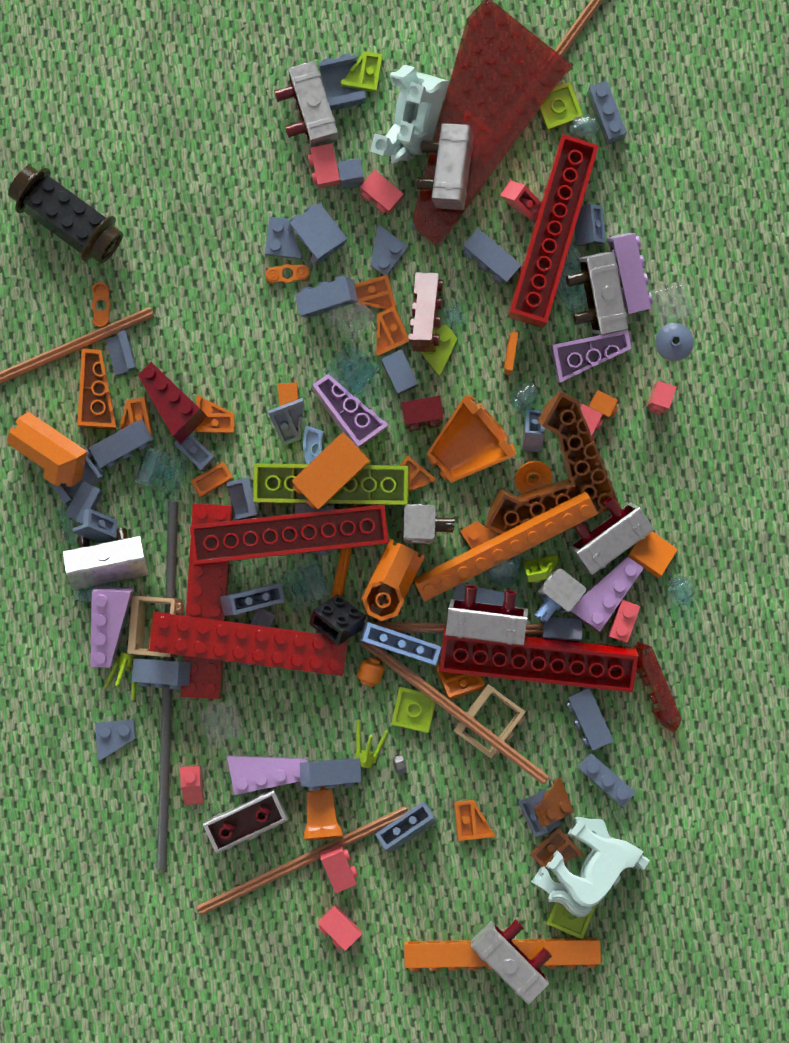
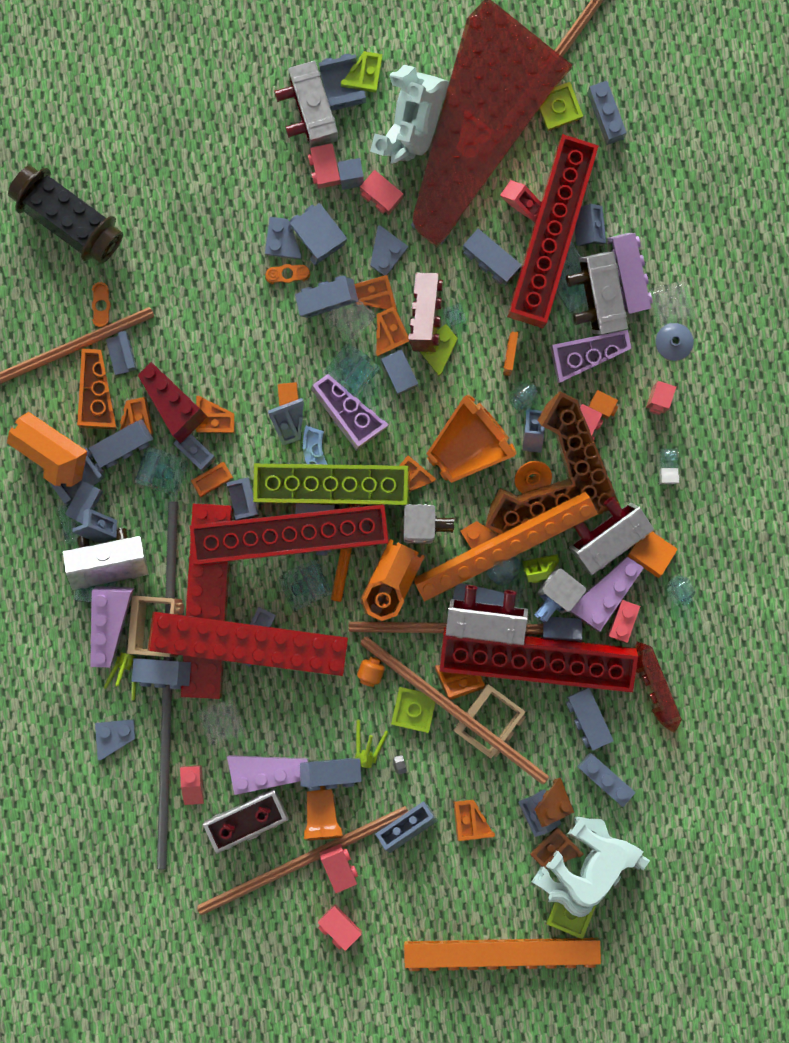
sand blue brick [220,583,285,616] -> none
orange brick [292,433,371,510] -> none
black brick [309,594,366,646] -> none
light blue brick [359,622,441,665] -> none
dark red brick [401,396,444,432] -> none
flat silver piece [416,124,474,210] -> none
flat silver piece [471,919,552,1004] -> none
clear light blue head [570,114,598,141] -> none
none -> leg [659,449,679,484]

